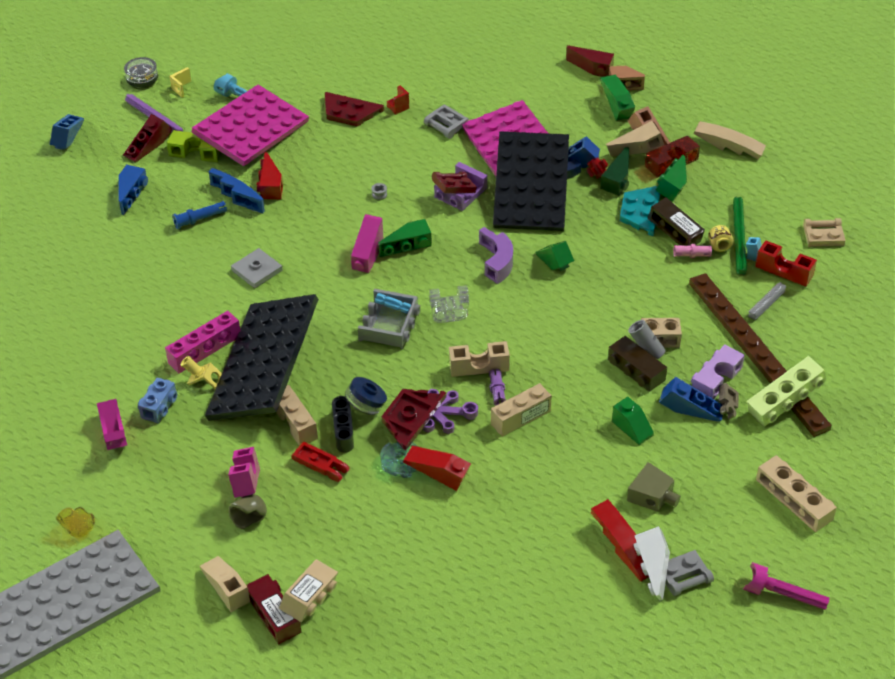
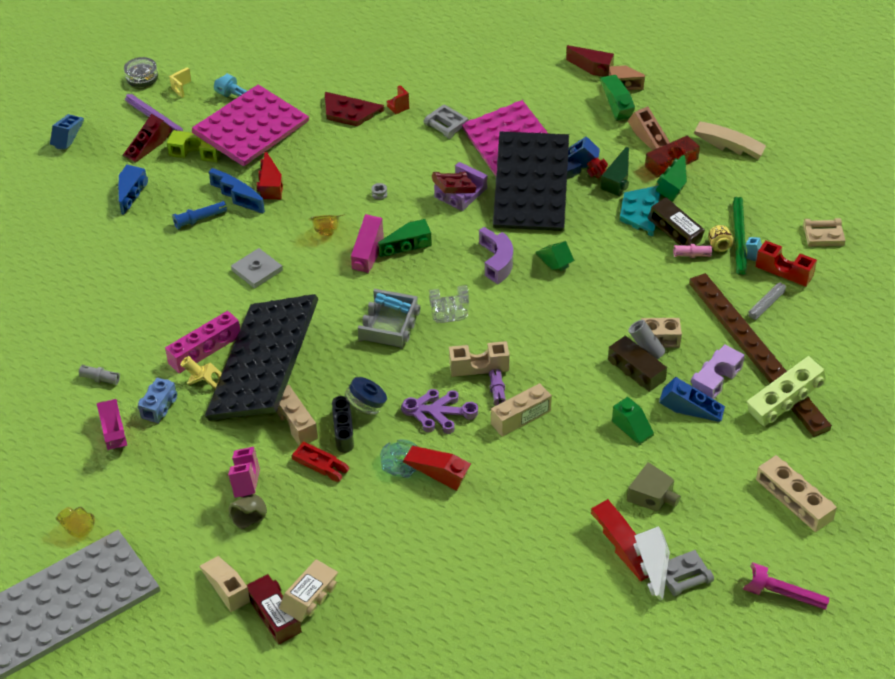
dark red wing [381,389,446,451] -> none
tan slope [606,121,664,157] -> none
dark tan plate [719,383,739,420] -> none
none -> light grey pin [79,364,120,385]
none -> clear yellow piece [309,214,345,236]

